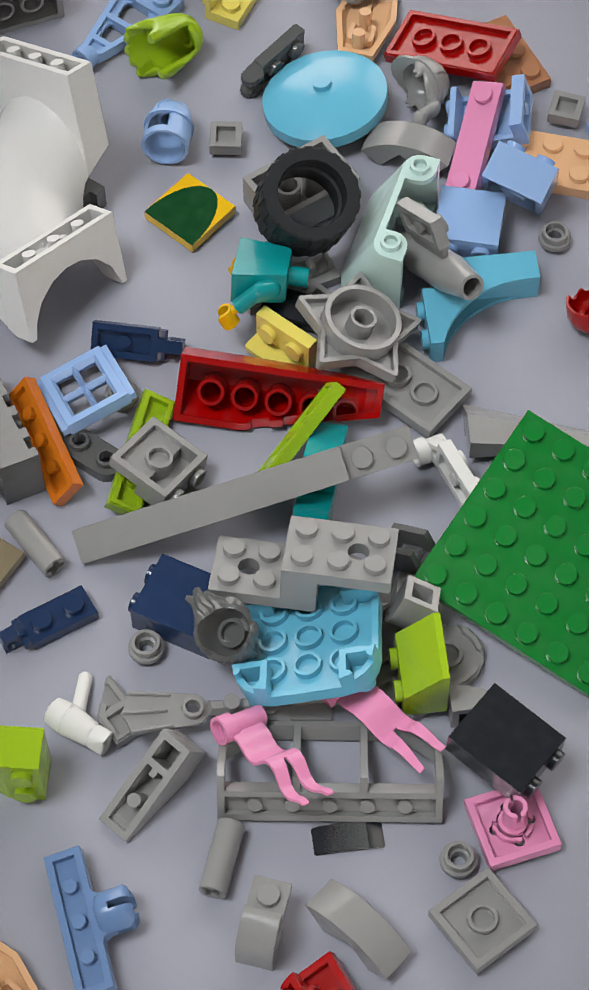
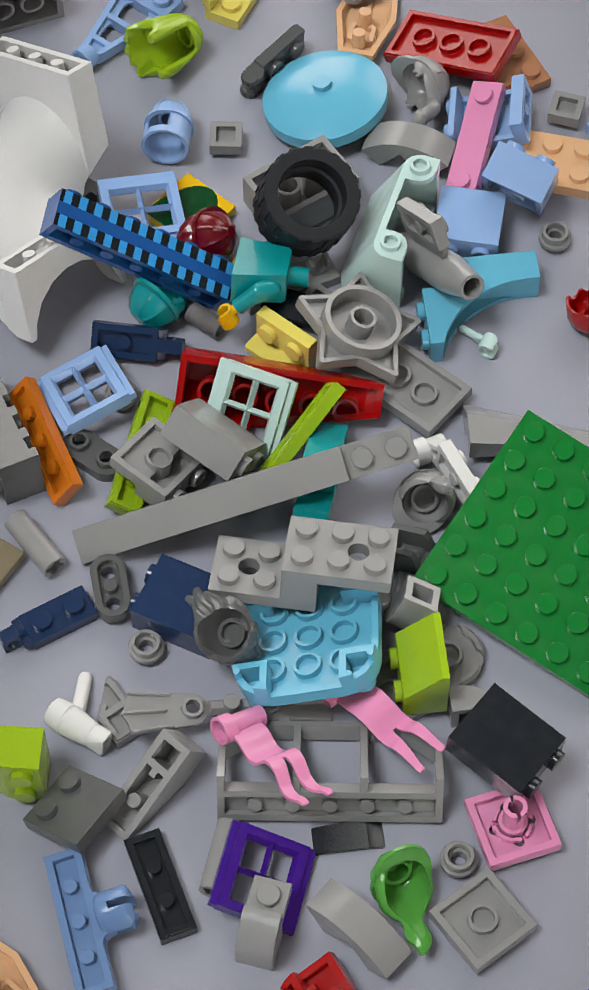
none -> dark grey plate [22,765,128,854]
none -> brick [39,188,234,311]
none -> dark grey plate [90,554,131,623]
none -> light blue piece [97,171,185,238]
none -> black tile [123,828,198,945]
none -> teal piece [128,277,187,327]
none -> light grey brick [160,398,266,481]
none -> dark red piece [176,206,238,258]
none -> light grey piece [185,302,225,339]
none -> dark purple piece [207,819,316,936]
none -> light aqua piece [208,357,299,460]
none -> bright green piece [370,844,434,956]
none -> light grey piece [392,469,456,533]
none -> light aqua hand [458,324,499,359]

